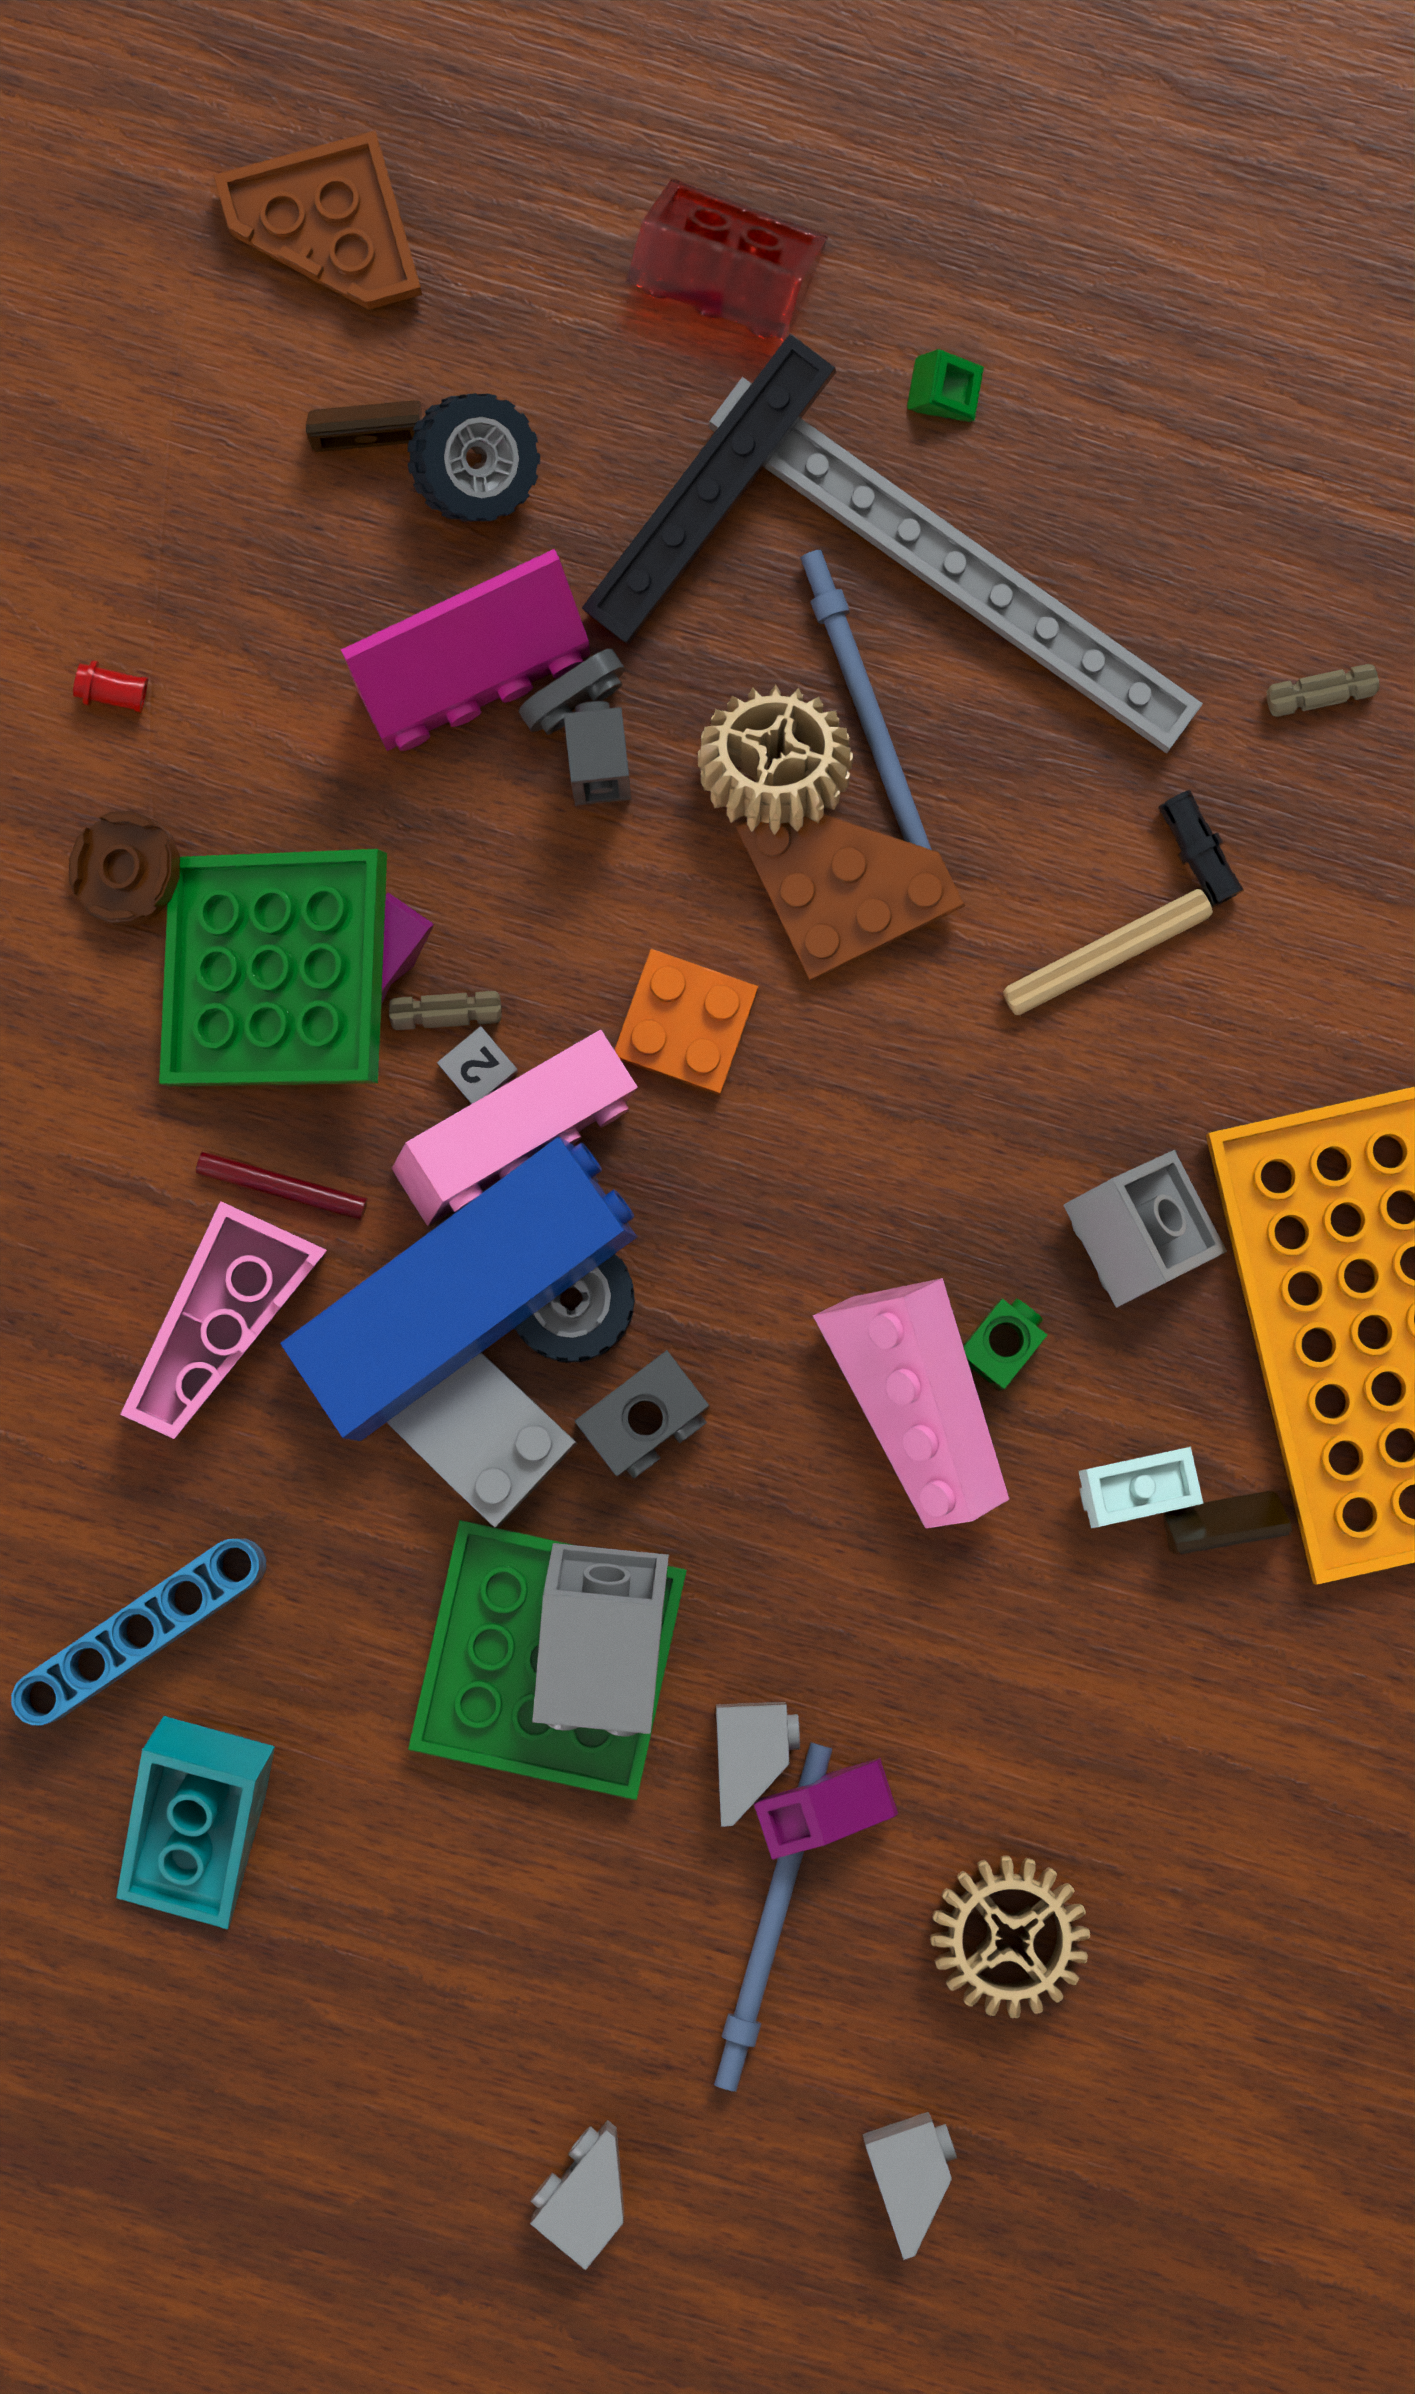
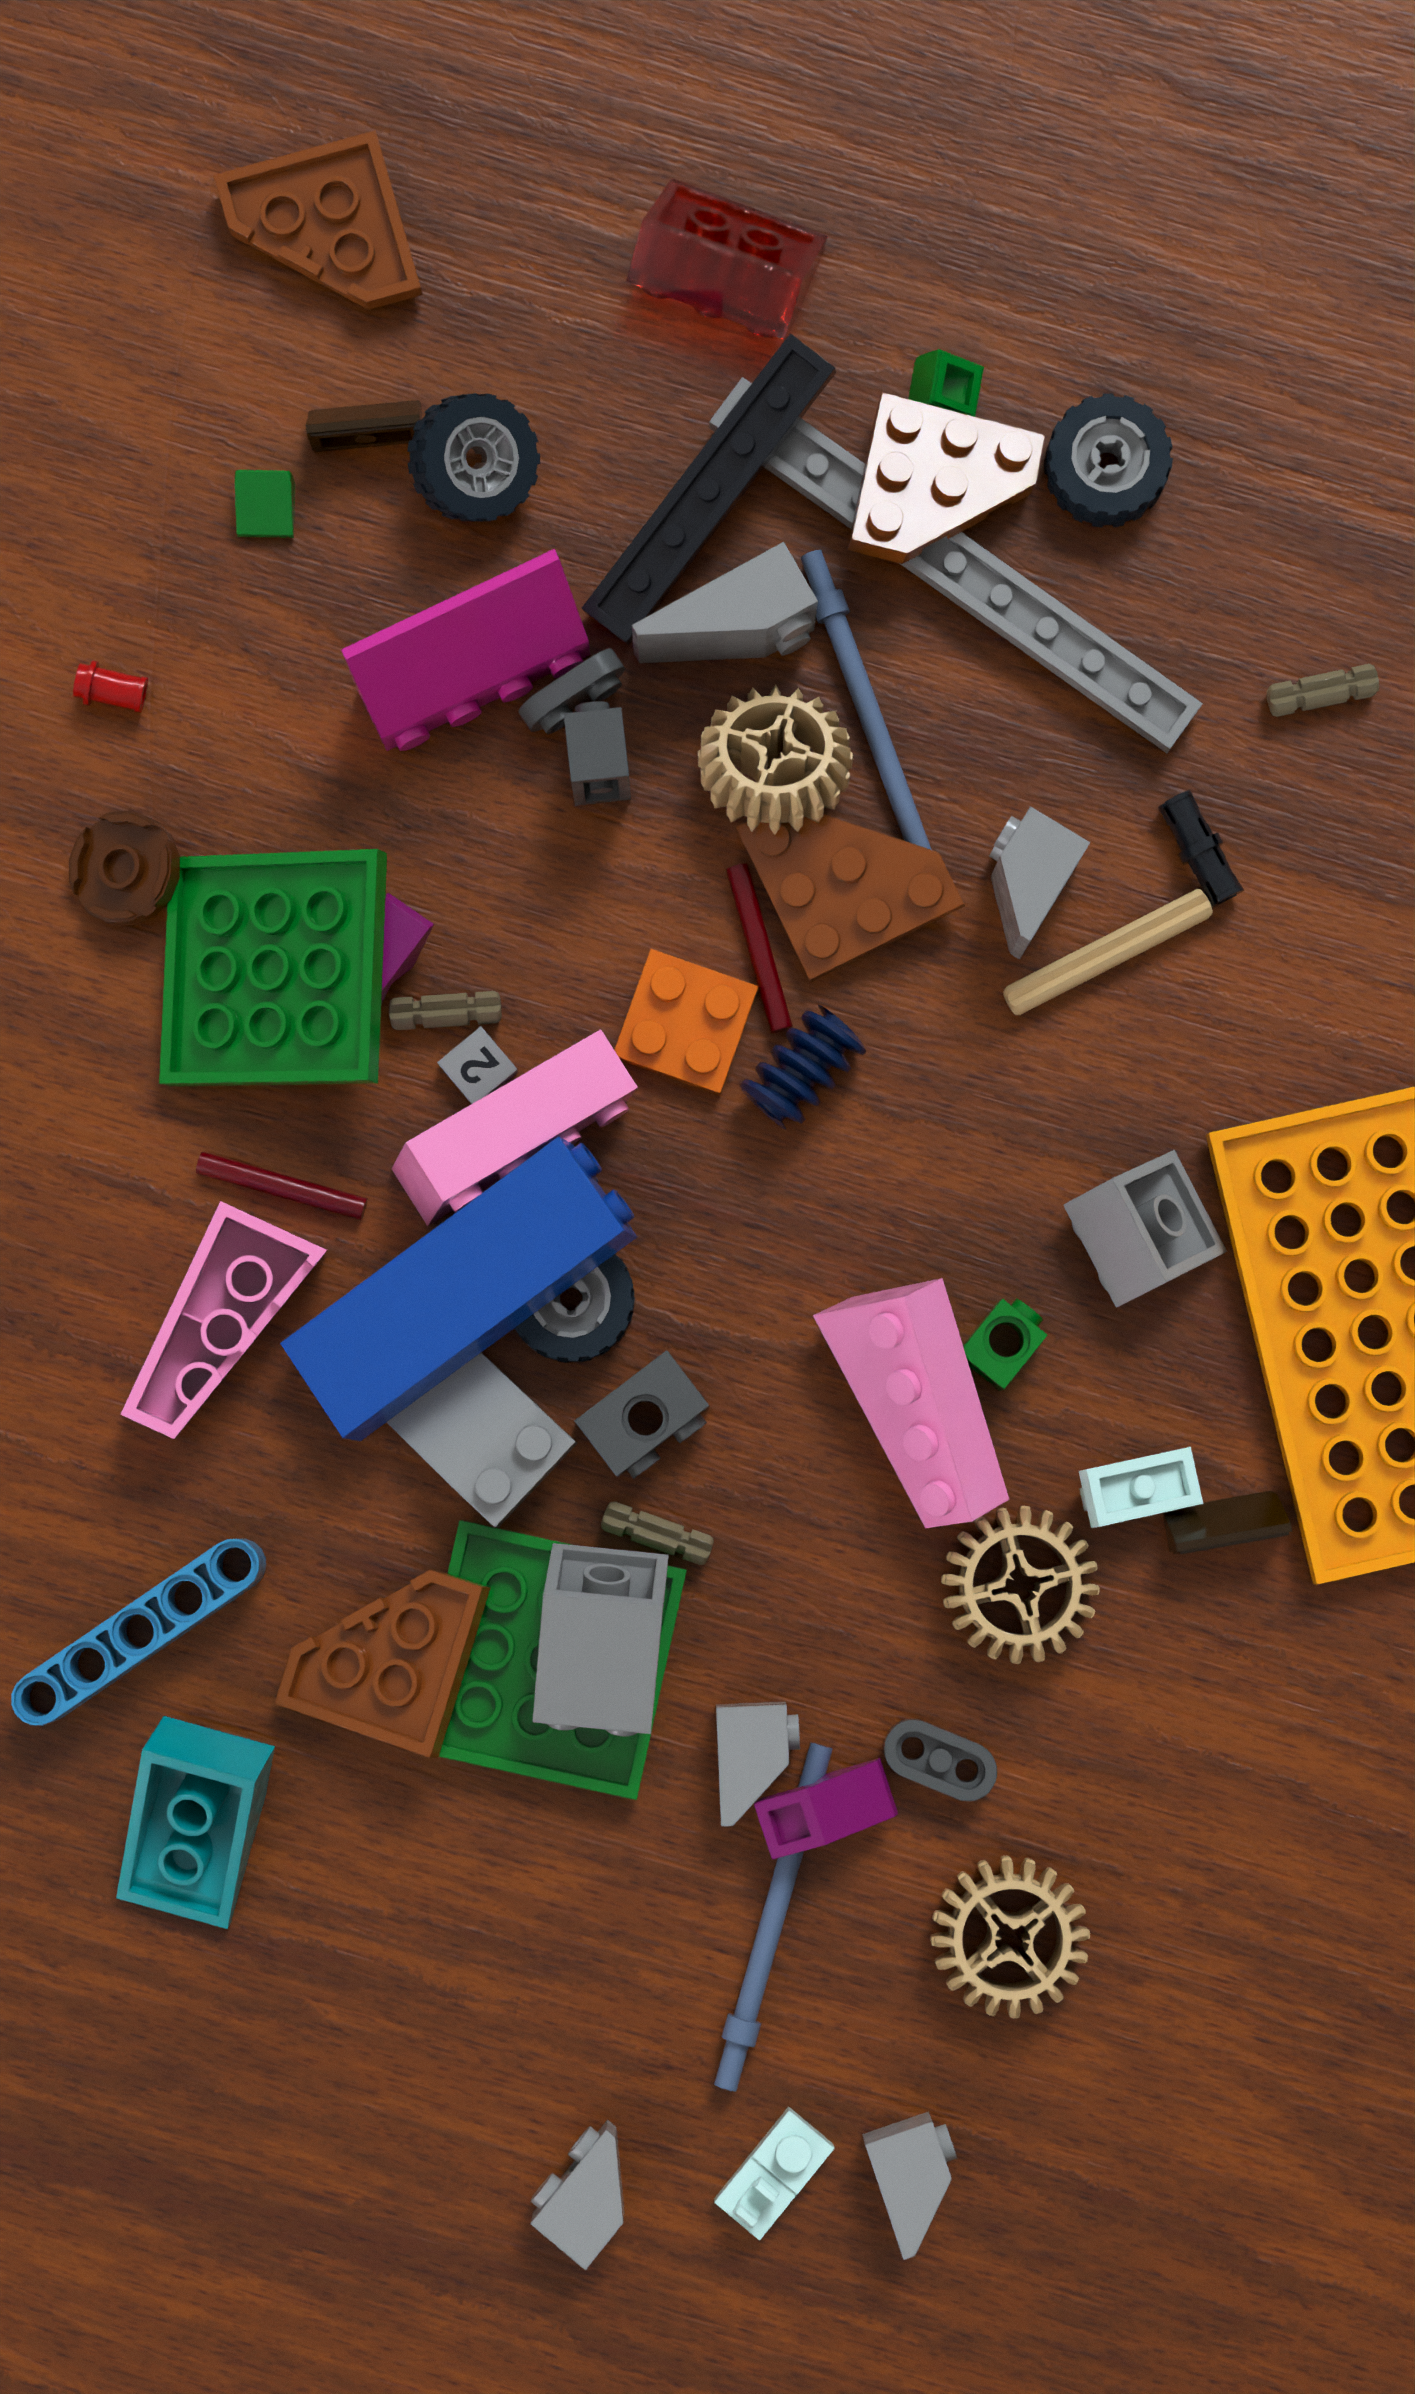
none -> green slope [235,470,296,538]
none -> dark orange plate [274,1570,490,1758]
none -> dark tan axle [601,1501,714,1565]
none -> light grey slope [632,542,818,663]
none -> light aqua plate [714,2106,835,2241]
none -> dark red bar [726,863,793,1033]
none -> dark blue piece [740,1005,867,1130]
none -> plate [847,392,1045,564]
none -> dark grey plate [883,1719,997,1801]
none -> tan gear [941,1506,1100,1664]
none -> light grey slope [989,806,1090,960]
none -> black wheel [1044,393,1173,528]

